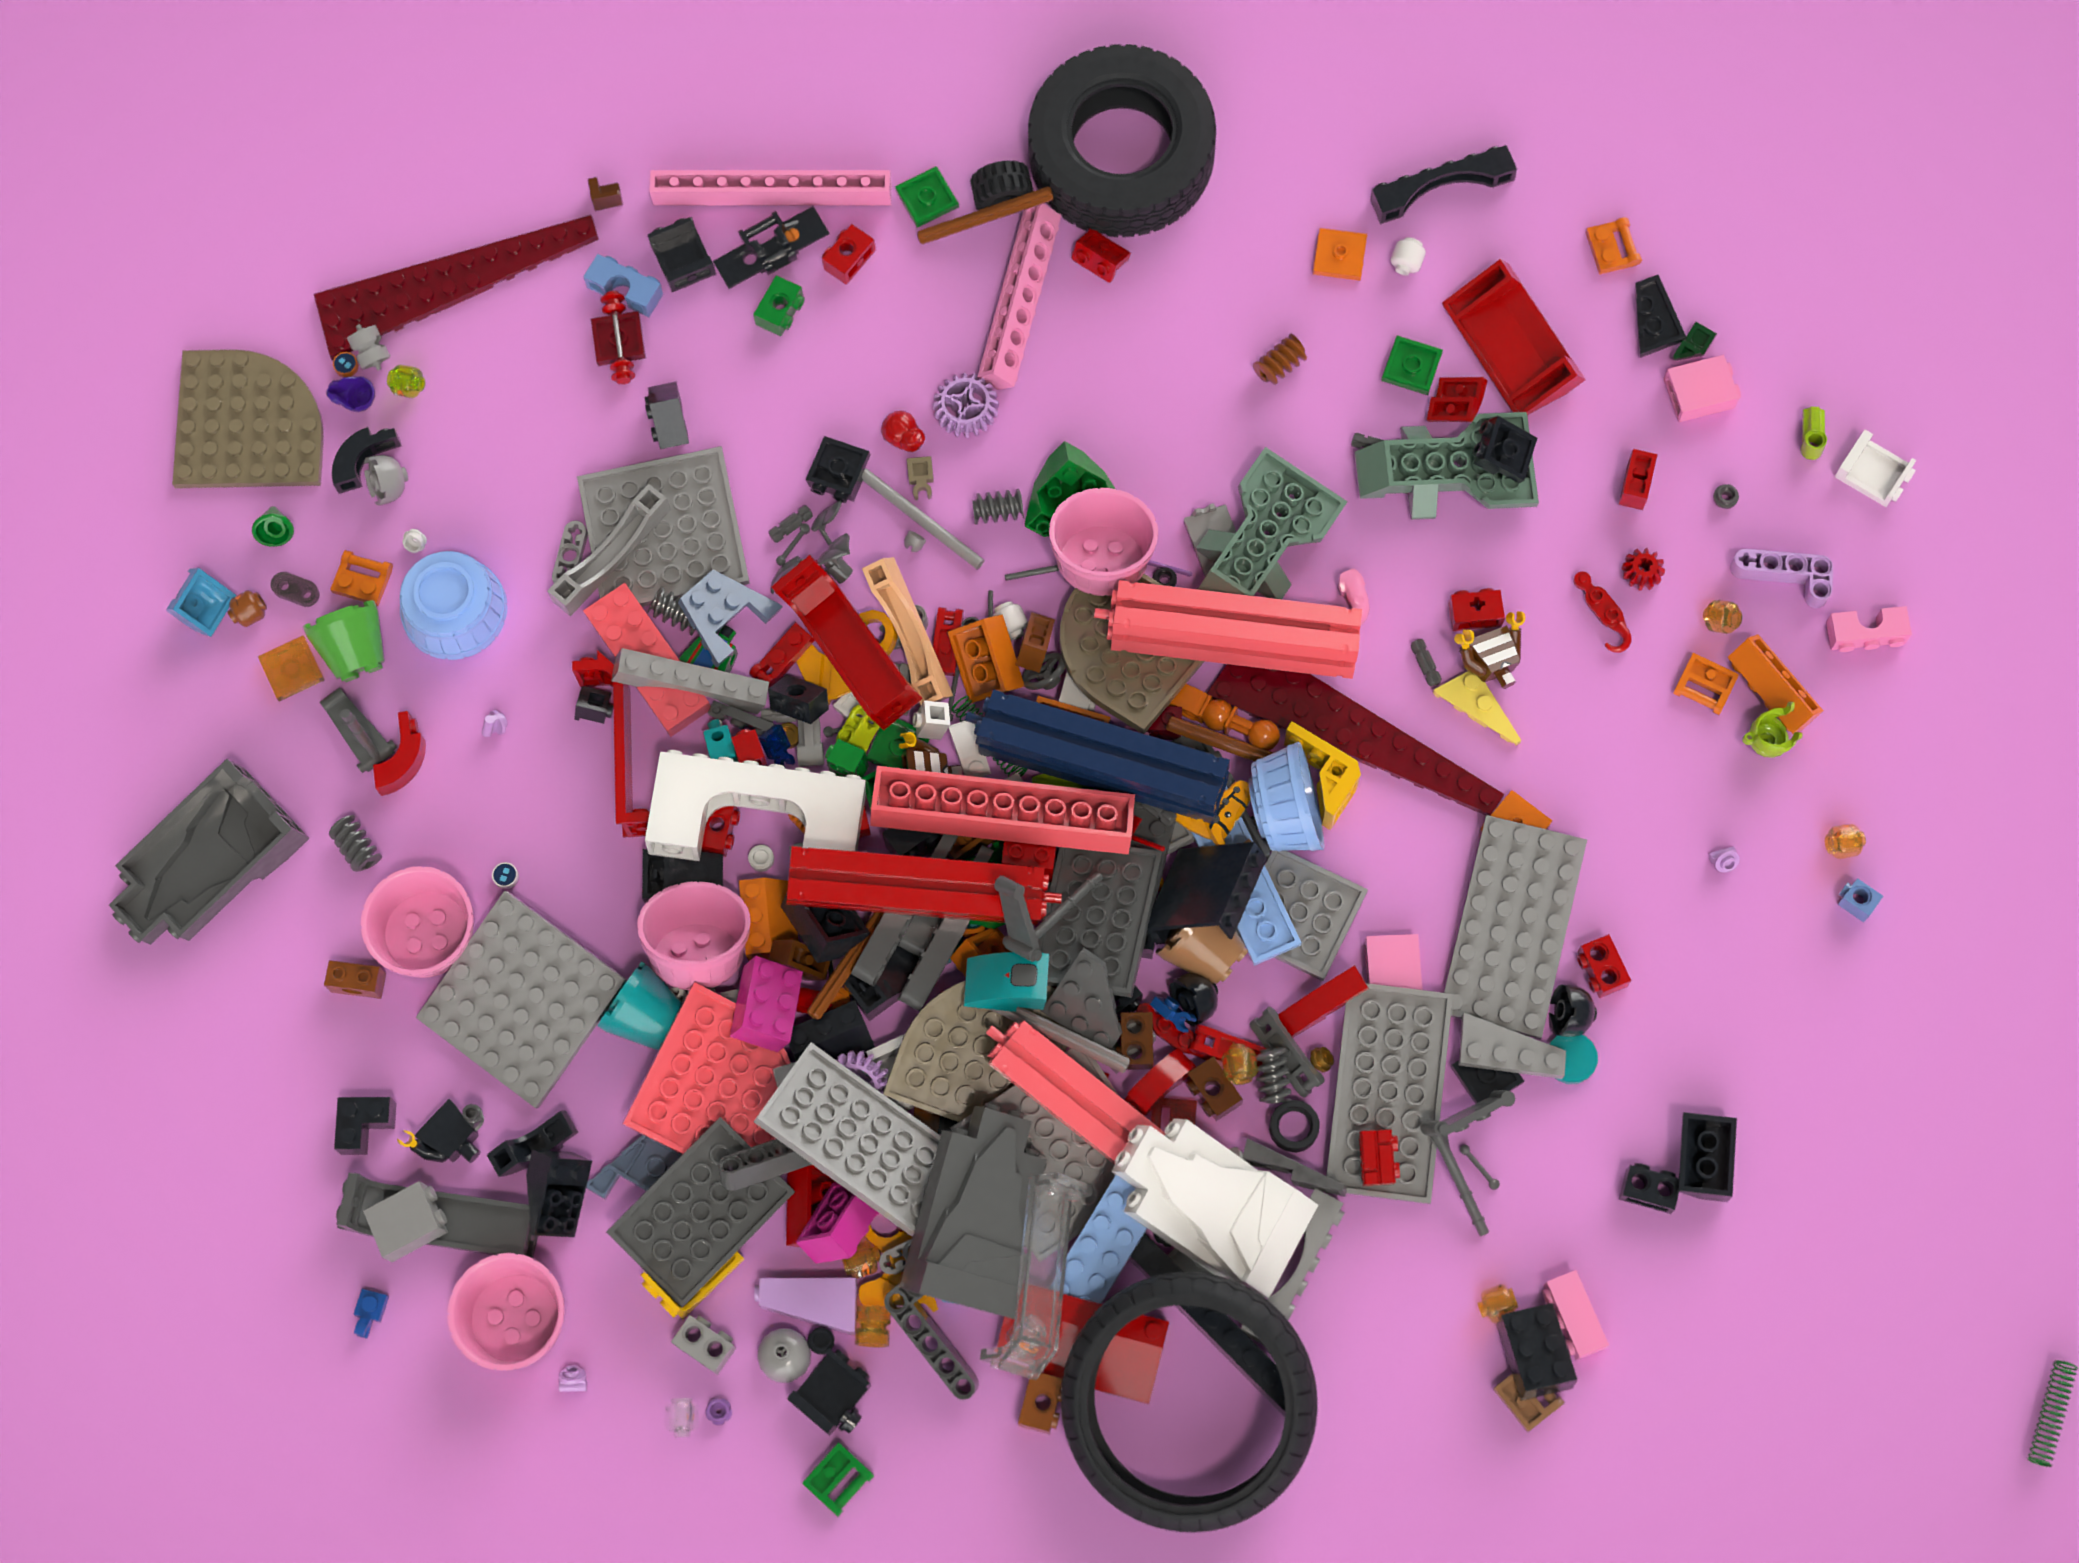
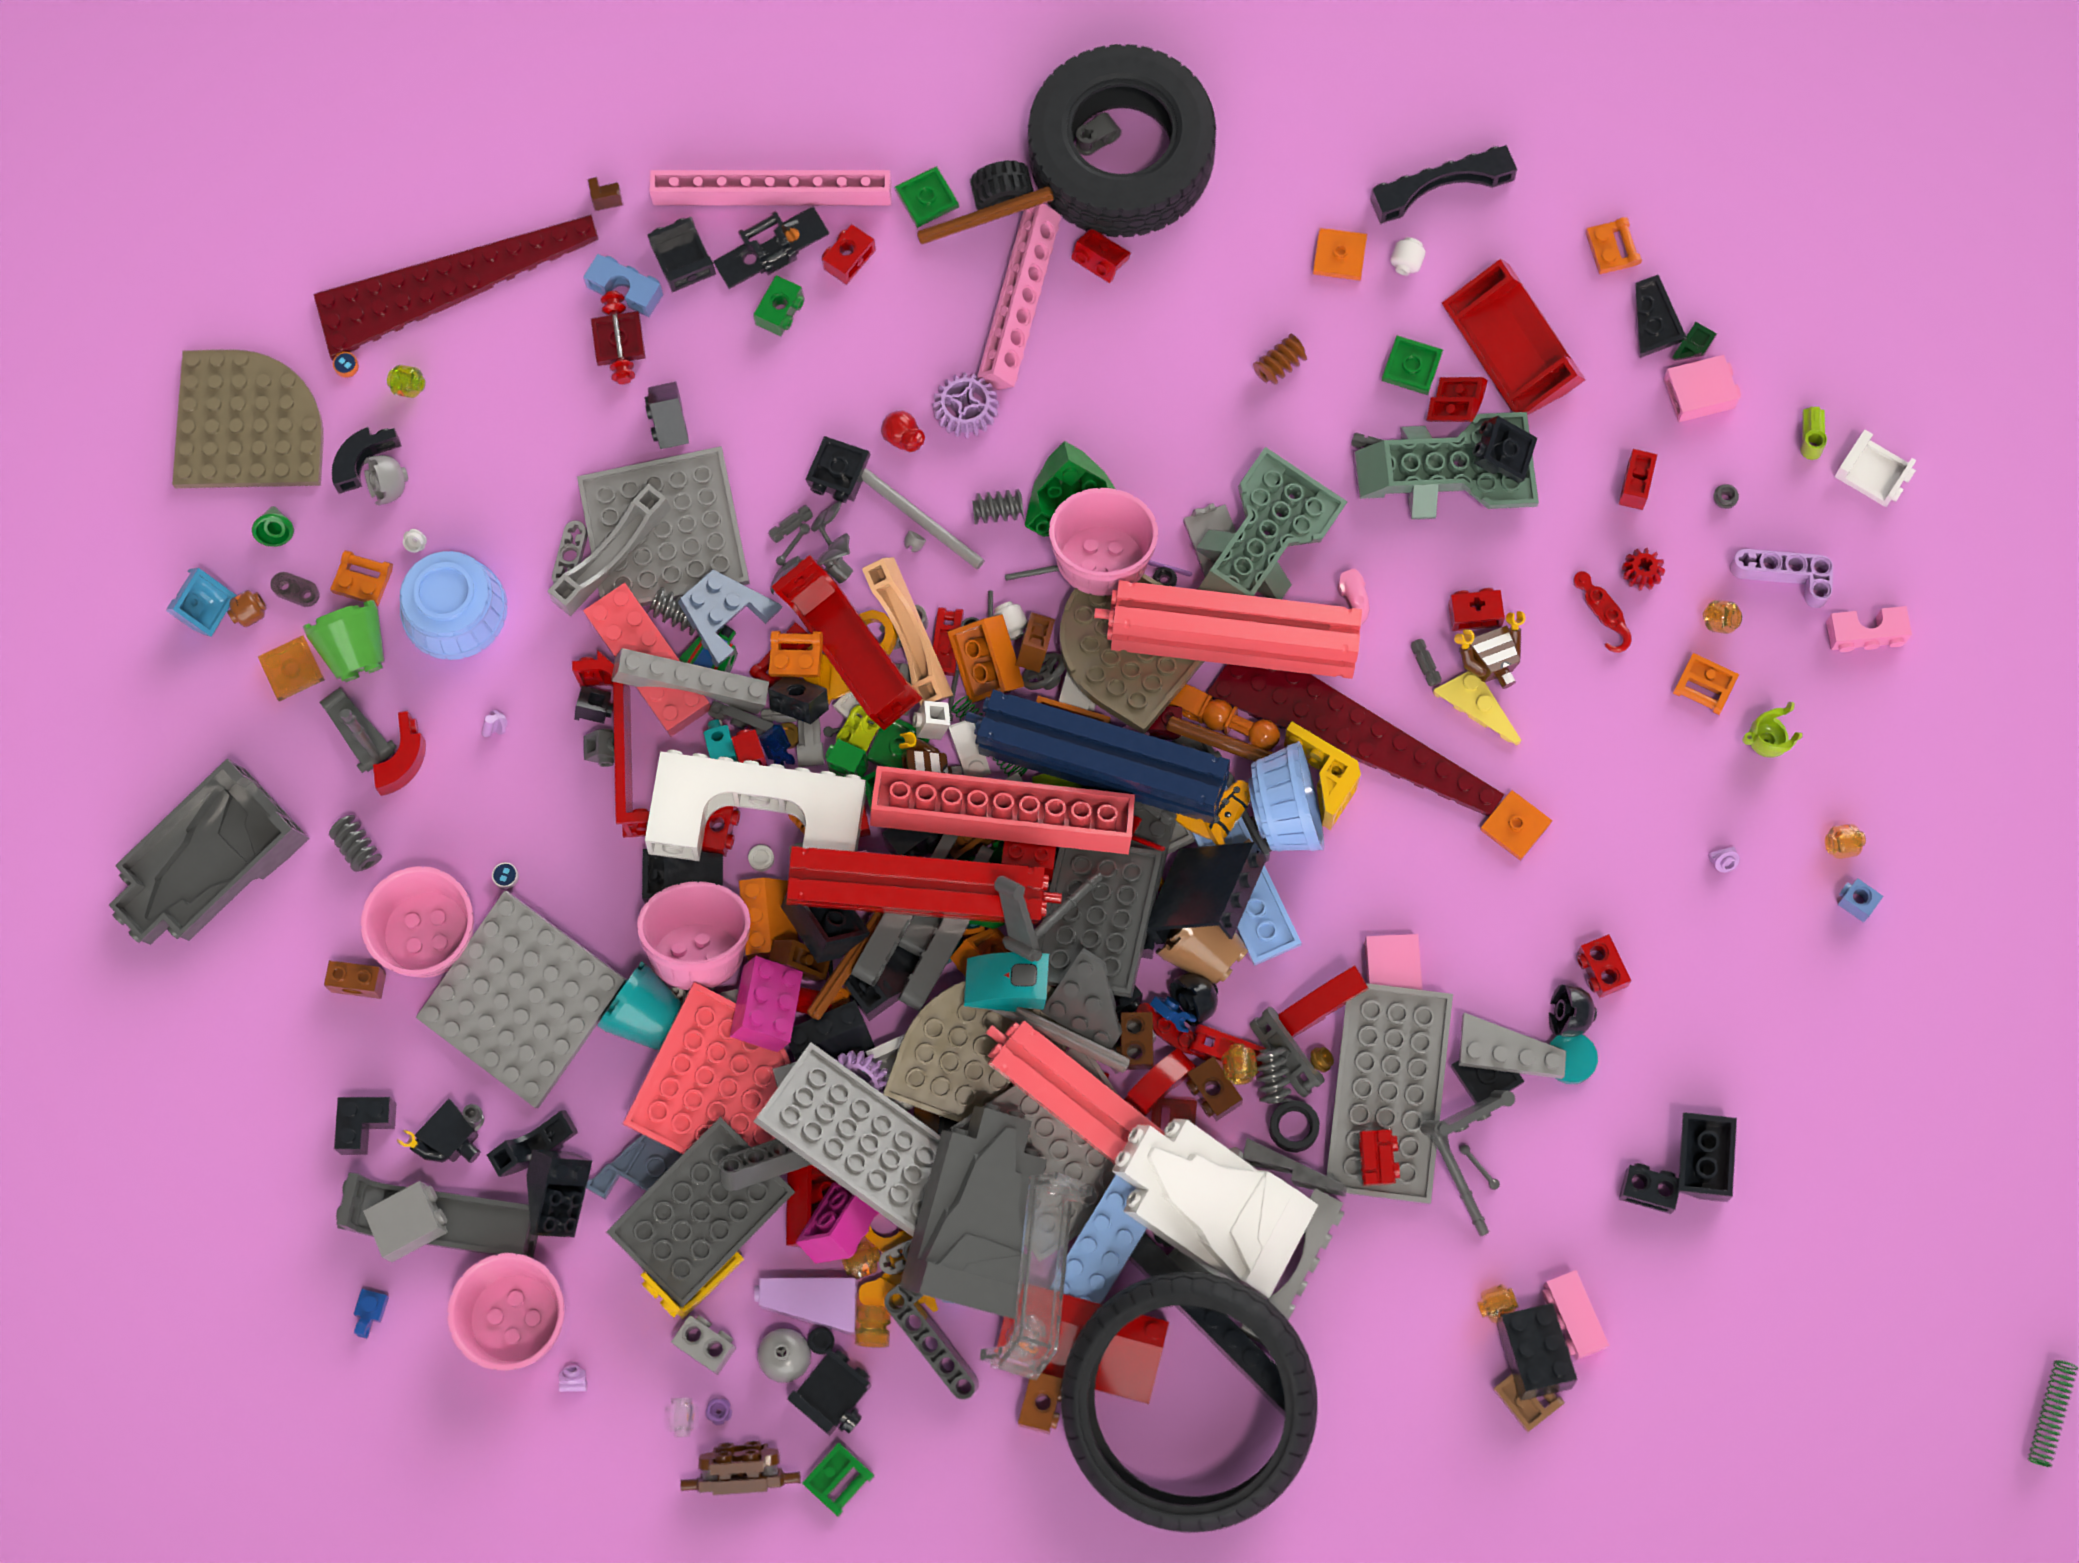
dark purple hair [326,376,375,412] -> none
light grey wheel [347,324,391,371] -> none
dark tan plate [907,456,934,500] -> none
light grey plate [1236,851,1368,981] -> none
light grey plate [1444,815,1587,1039] -> none
orange brick [1727,634,1824,734] -> none
none -> dark grey brick [584,729,614,767]
none -> reddish brown piece [680,1441,801,1495]
none -> orange plate [769,631,823,678]
none -> dark grey piece [1076,112,1122,156]

